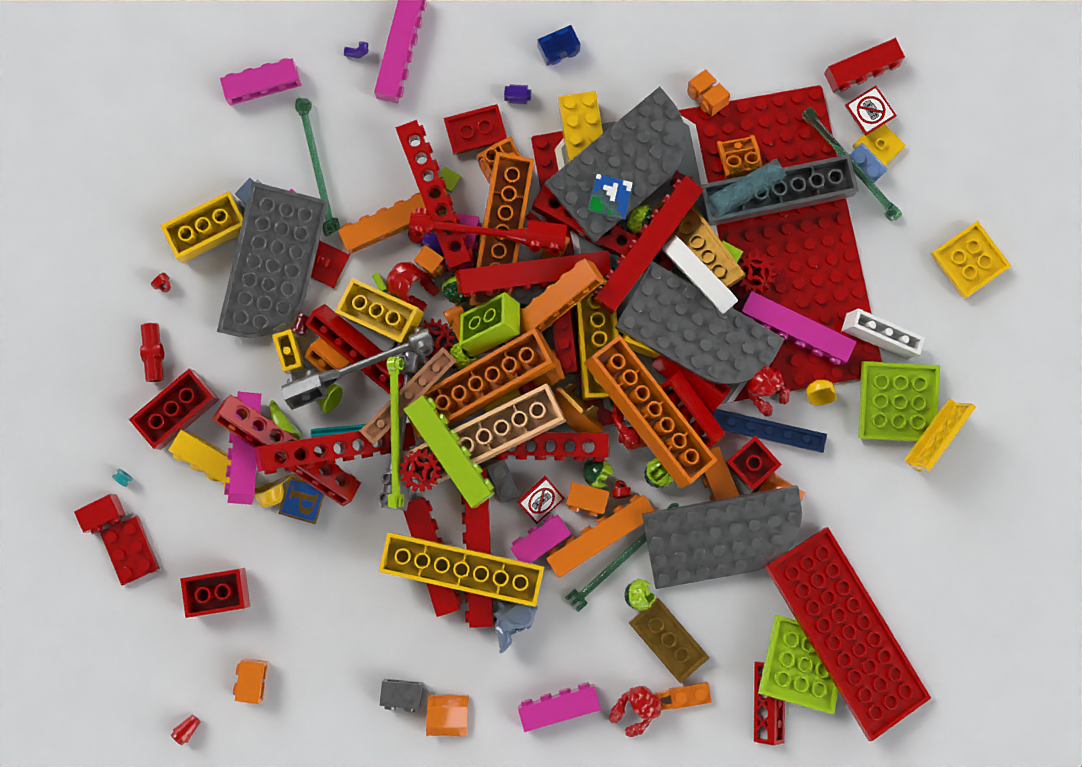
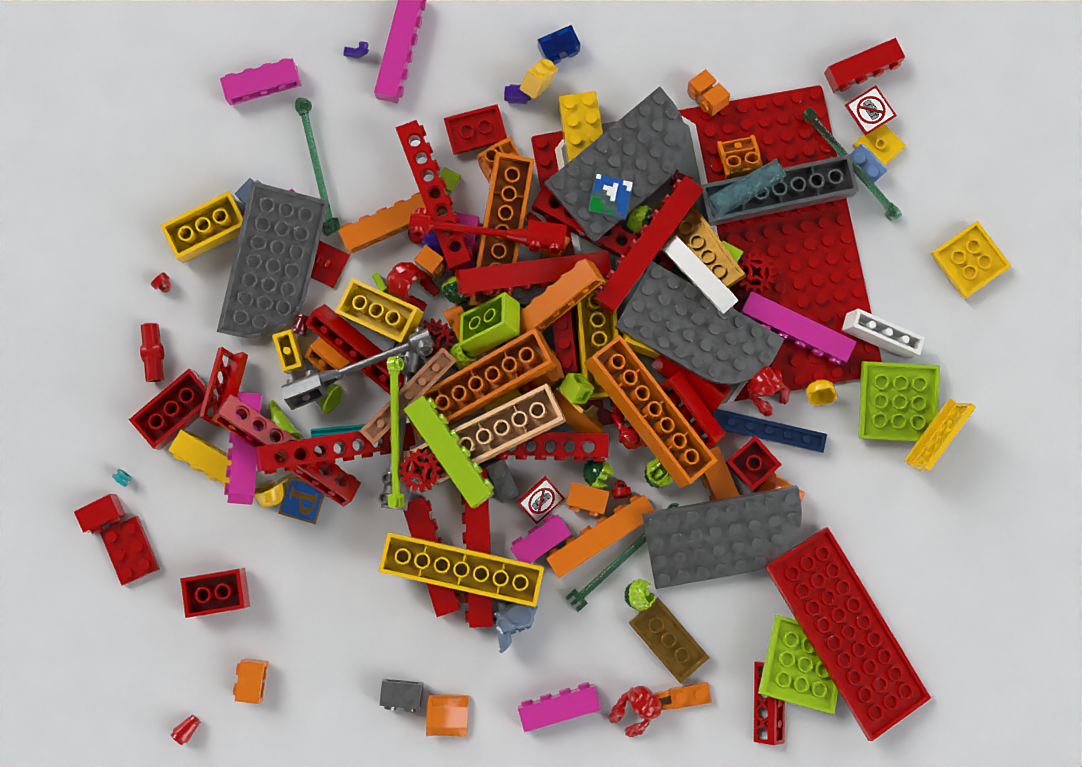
none -> red fence [199,347,248,427]
none -> yellow brick [519,58,558,99]
none -> lime brick [559,373,595,404]

